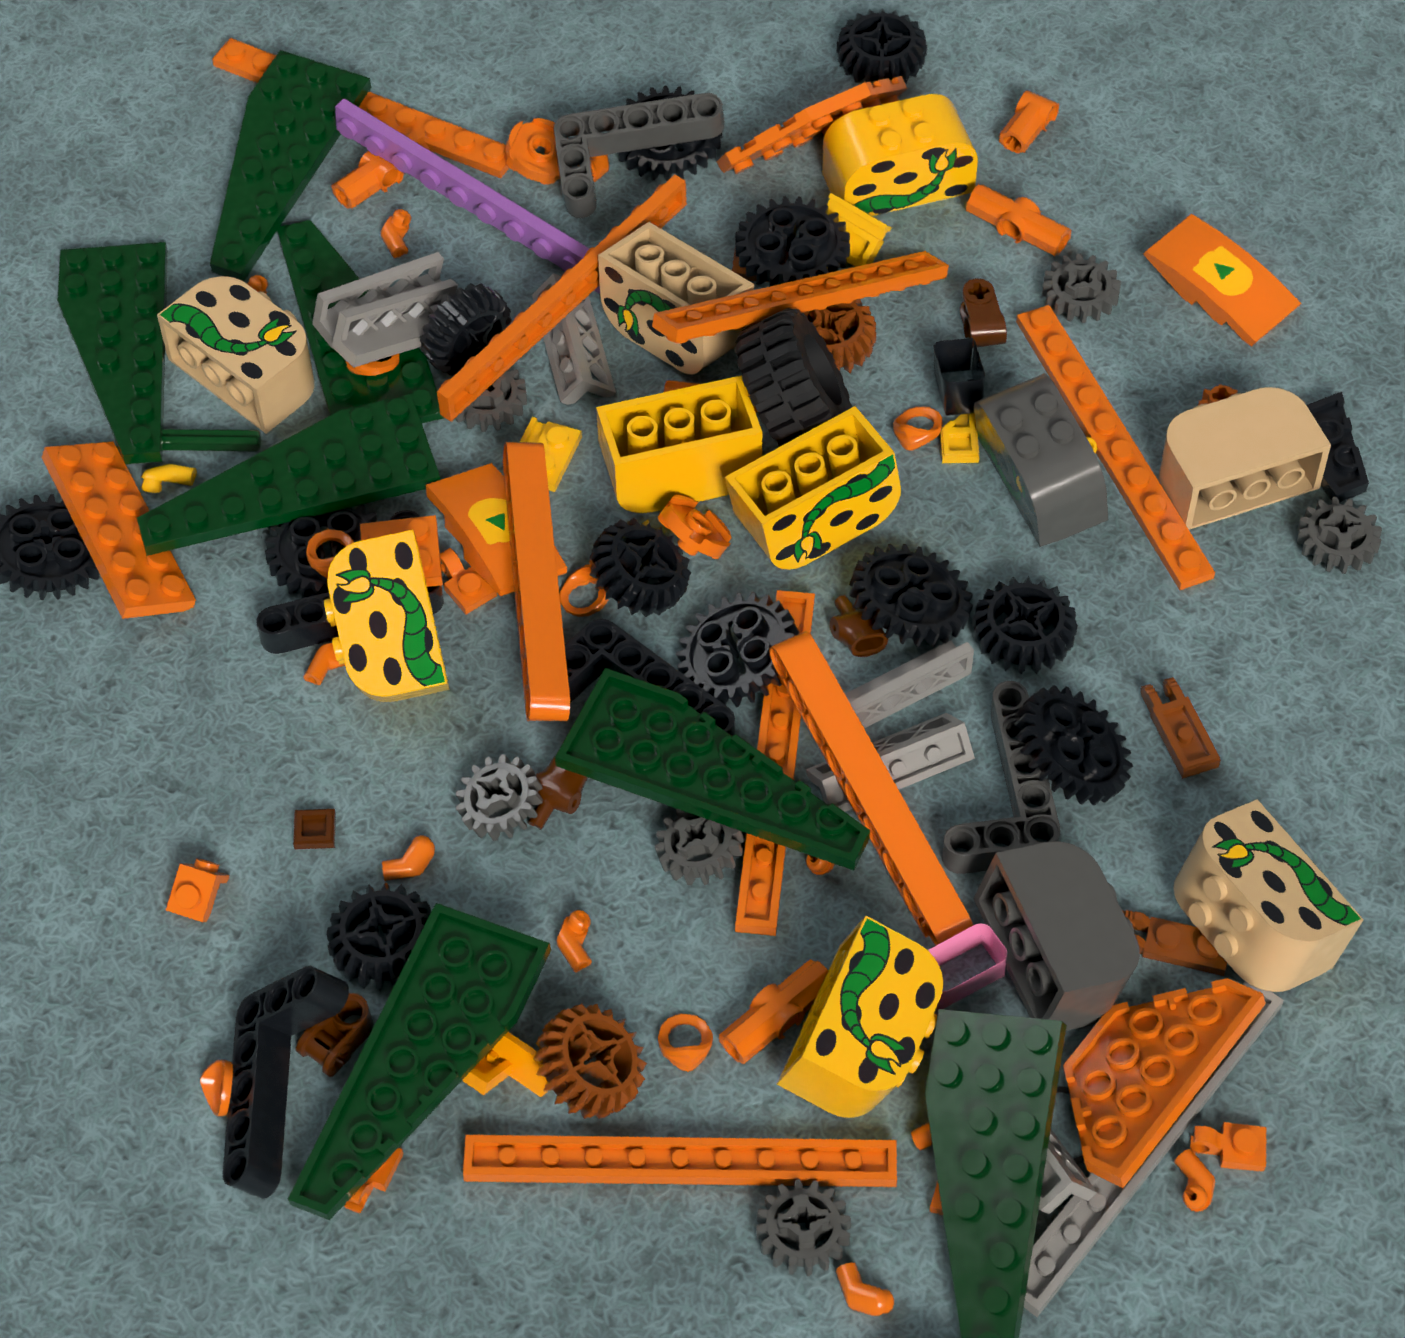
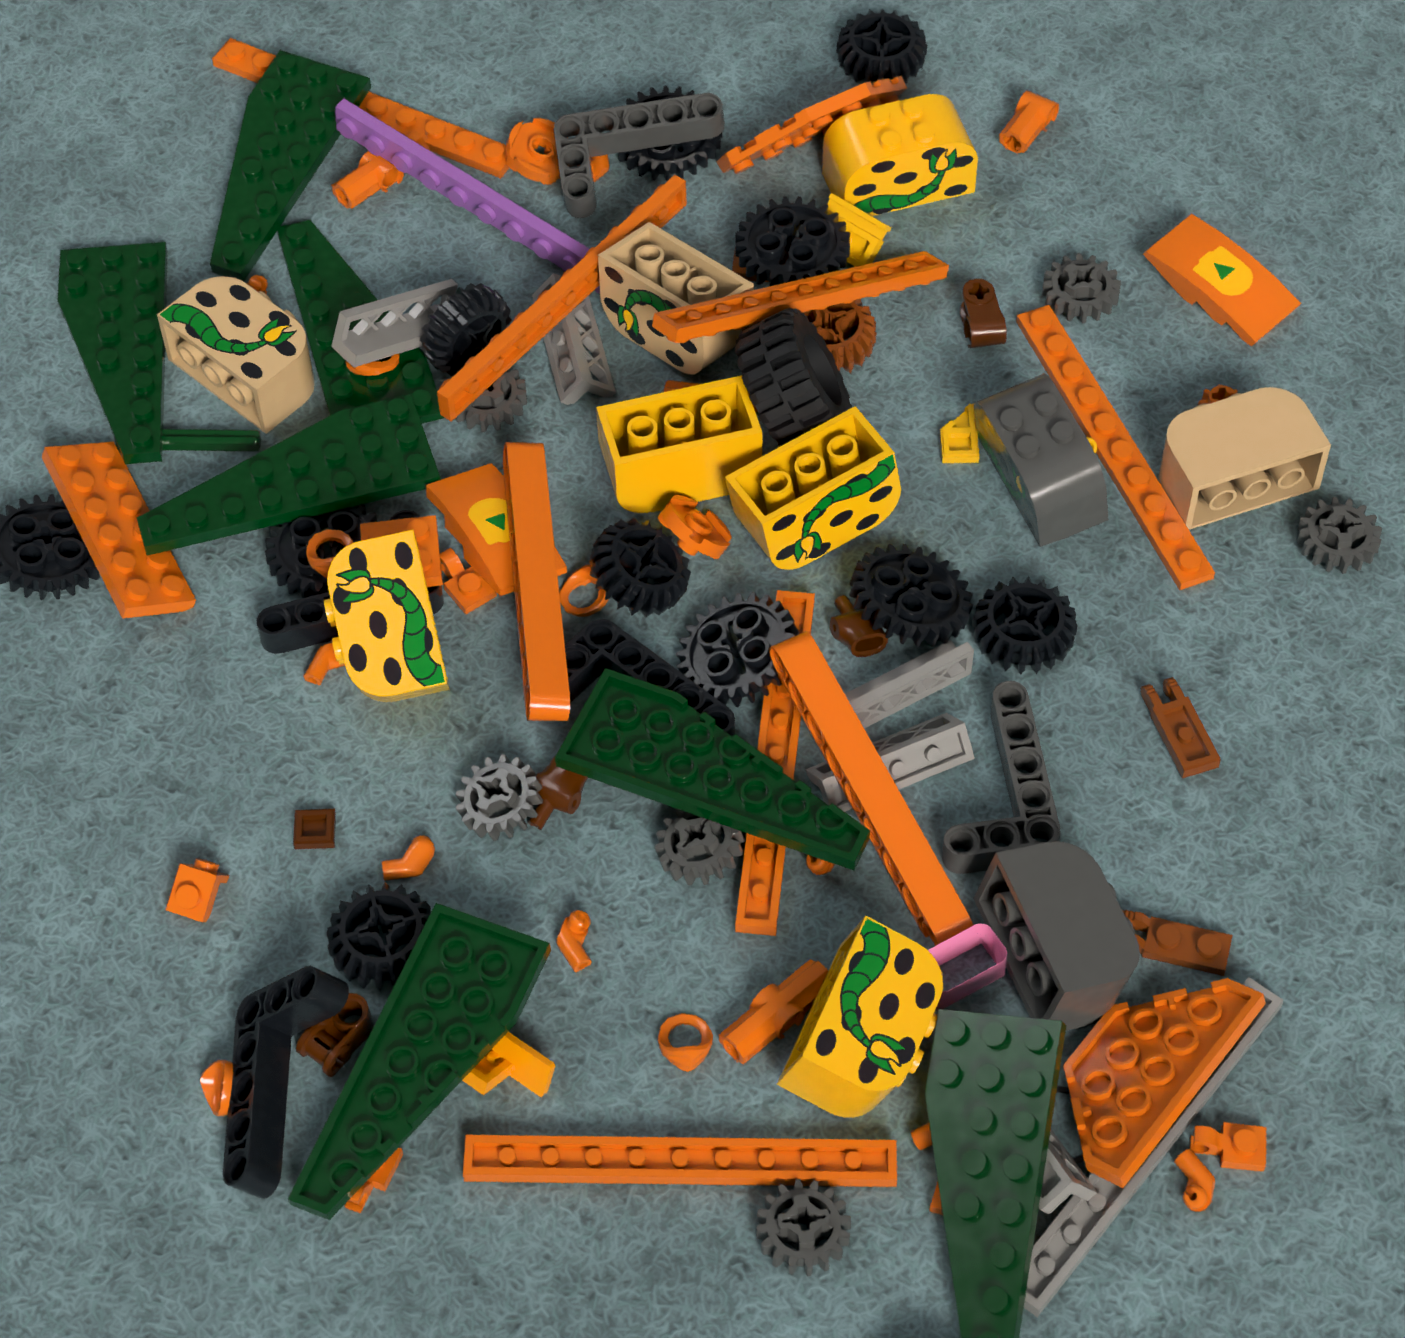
yellow arm [141,464,197,493] -> none
light grey fence [312,252,444,348] -> none
orange arm [381,209,411,259] -> none
yellow plate [520,417,582,492] -> none
dark orange gear [533,1003,647,1119] -> none
orange arm [835,1262,894,1316] -> none
orange piece [893,407,943,451] -> none
black piece [933,338,985,416] -> none
orange piece [966,184,1072,256] -> none
black gear [1015,685,1133,805] -> none
tan brick [1174,799,1364,992] -> none
black wing [1307,391,1369,502] -> none

